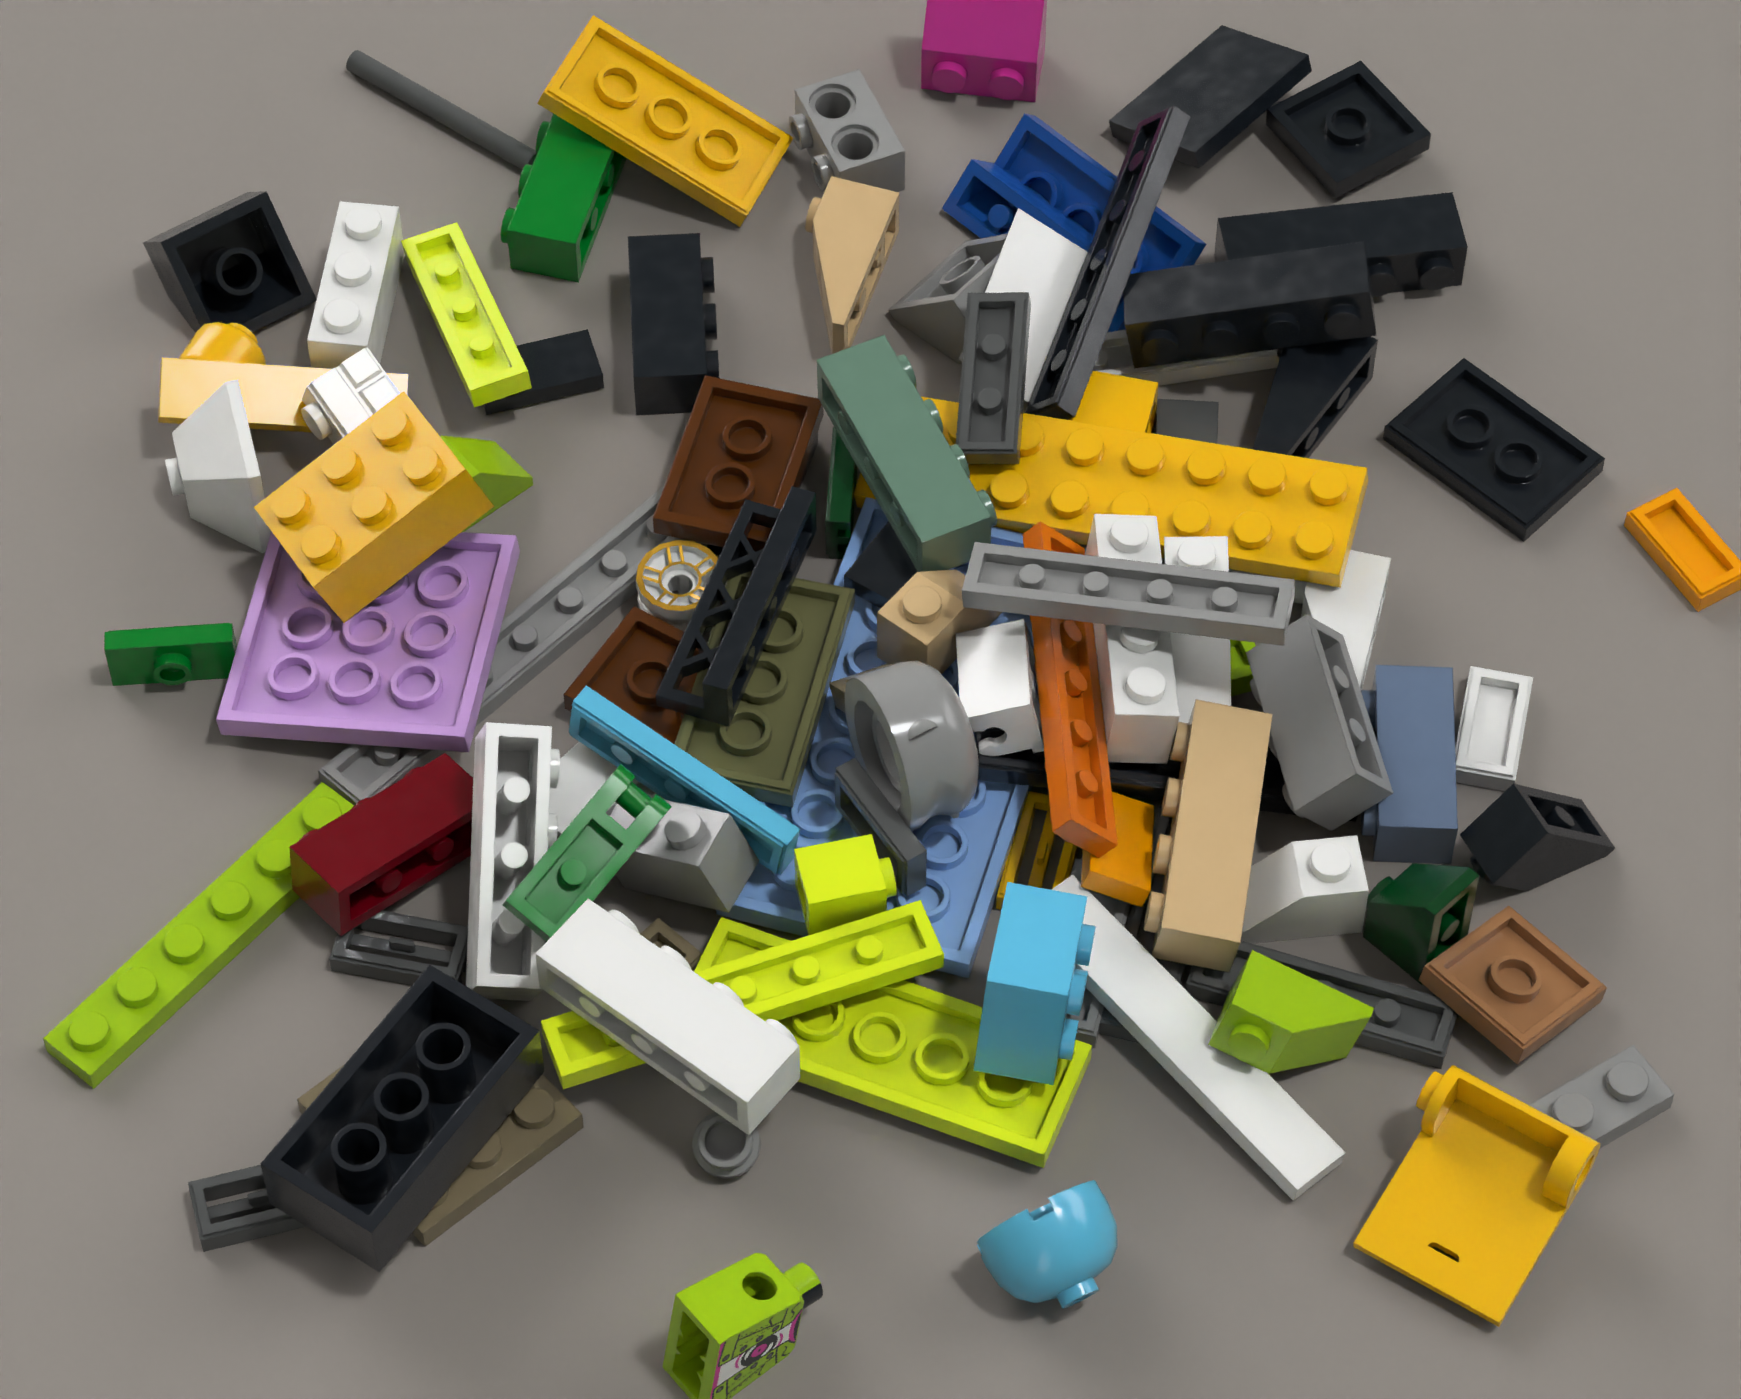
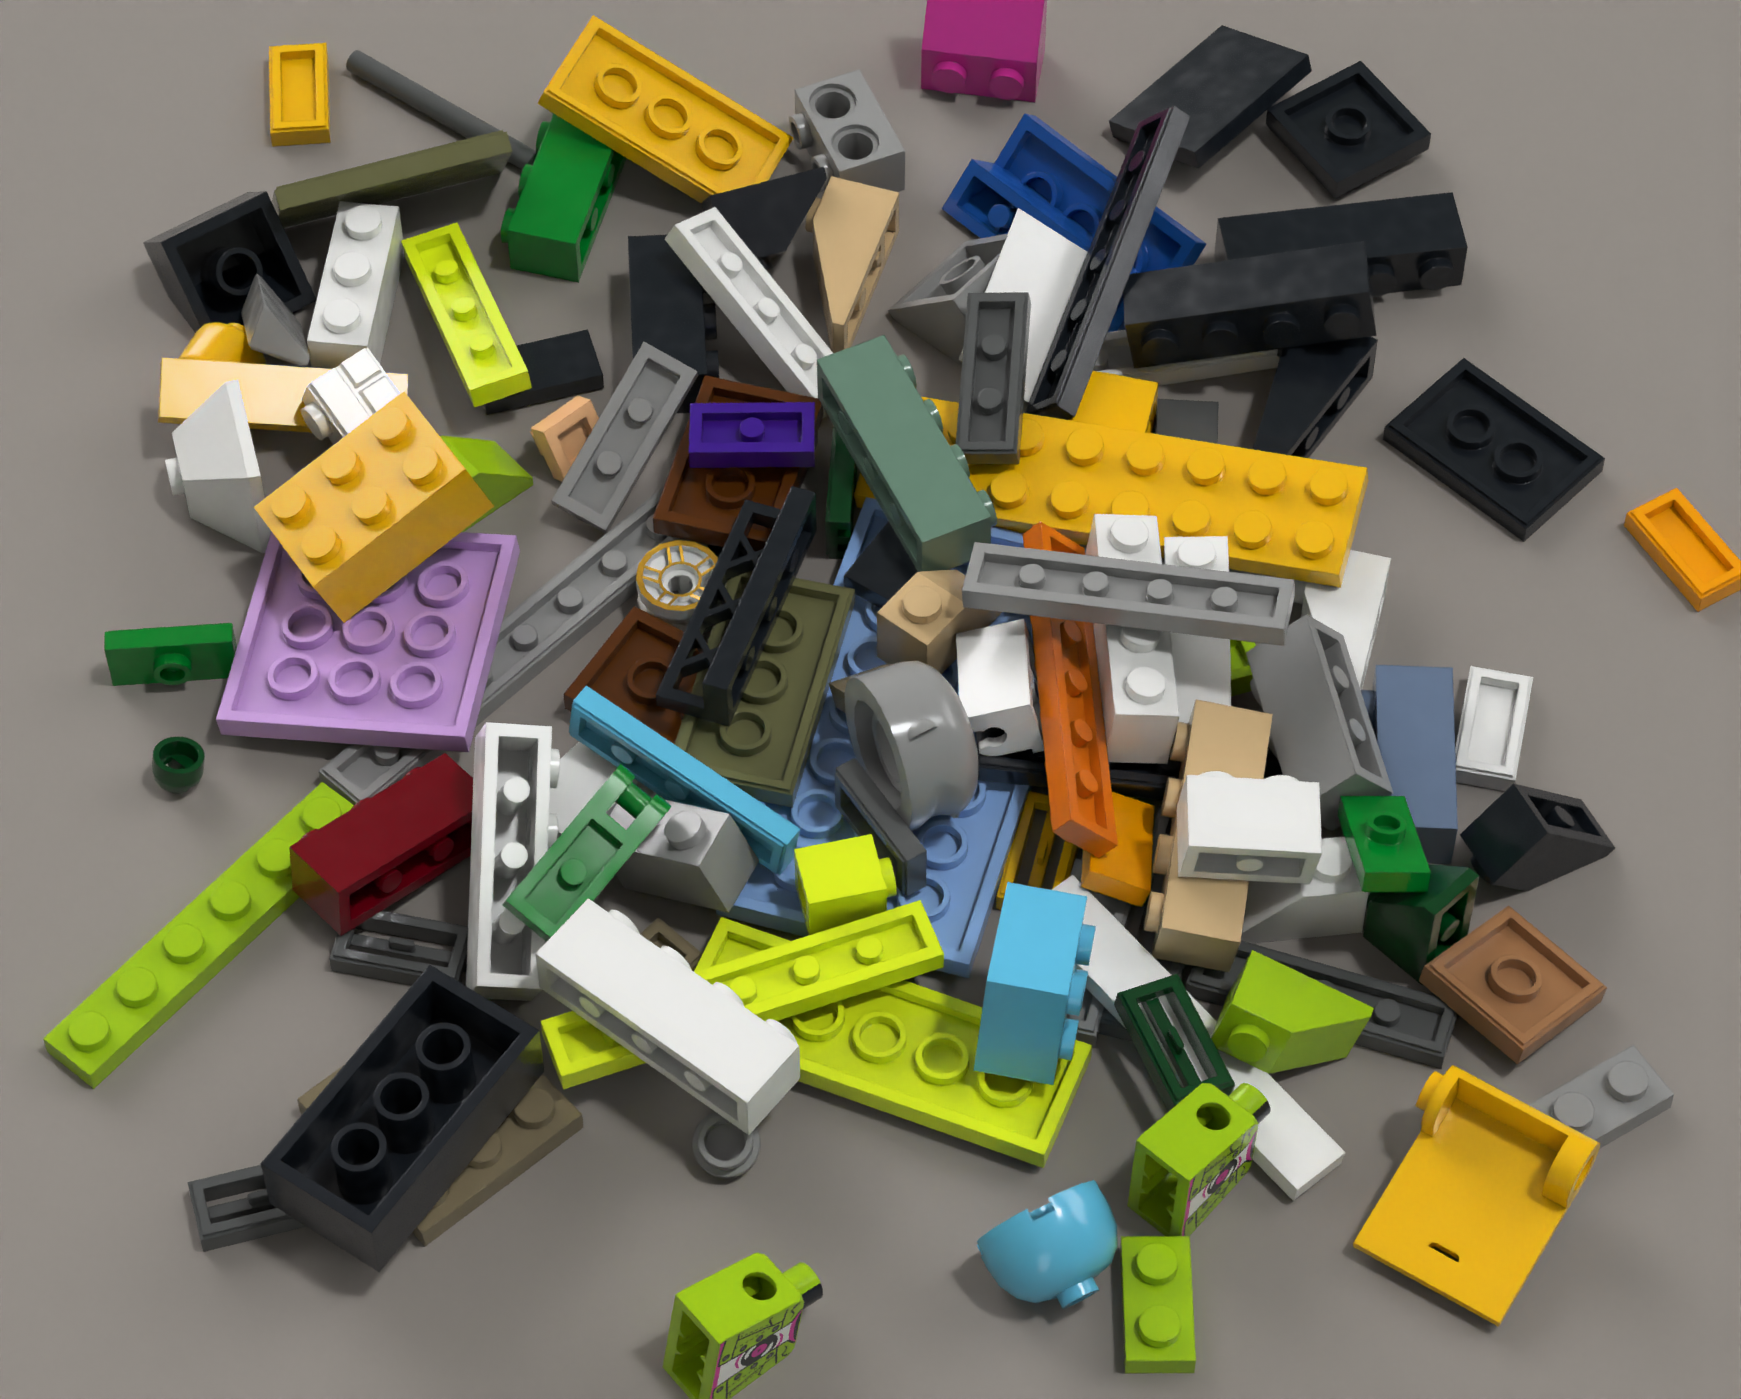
none -> dark green hinge [152,737,205,794]
none -> light grey slope [241,274,310,367]
none -> yellow tile [269,43,331,147]
none -> olive tile [272,130,512,228]
none -> light nougat tile [530,395,599,481]
none -> light grey plate [551,342,698,534]
none -> white plate [665,207,833,419]
none -> dark purple plate [689,402,815,468]
none -> black slope [701,167,827,271]
none -> dark green tile [1114,973,1235,1112]
none -> lime plate [1120,1236,1196,1373]
none -> lime torso [1127,1083,1271,1236]
none -> white brick [1177,771,1322,884]
none -> green plate [1337,796,1431,892]

